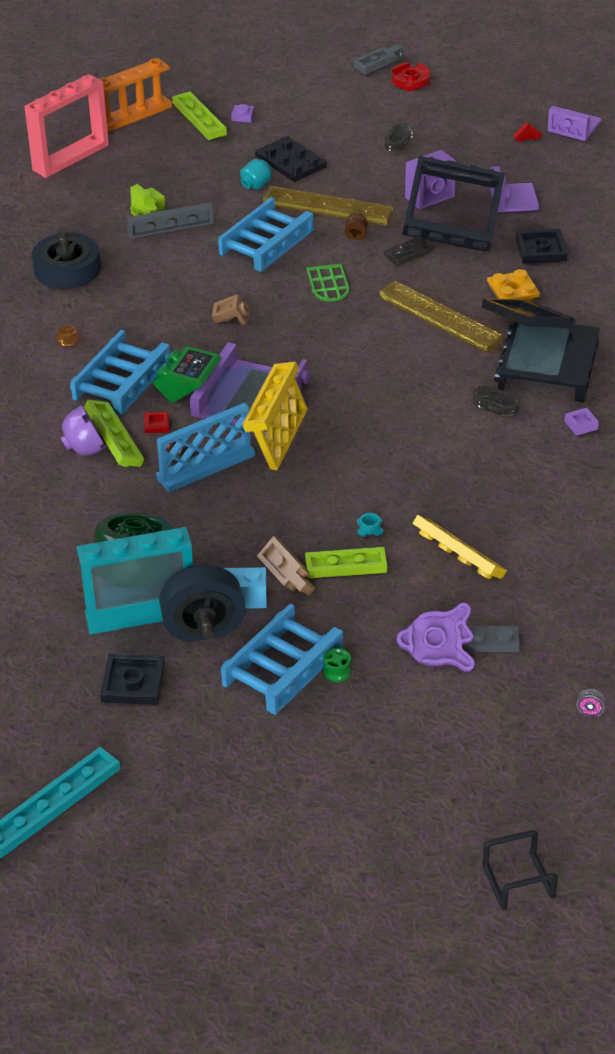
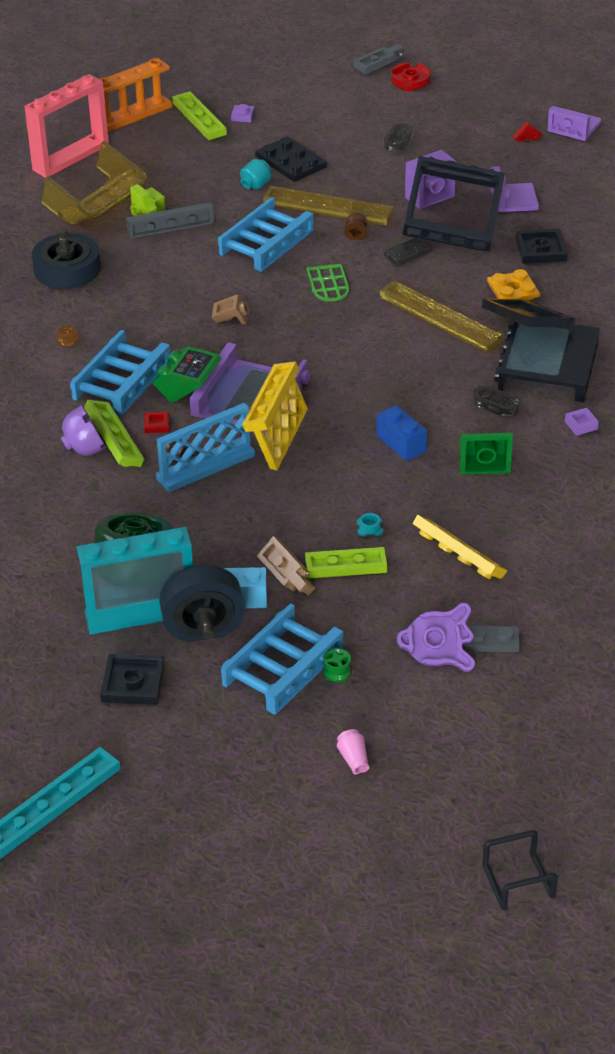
tile [576,689,606,717] -> none
none -> clear yellow windscreen [41,141,147,224]
none -> bright pink cone [337,729,370,774]
none -> blue brick [377,405,427,461]
none -> green slope [458,433,513,475]

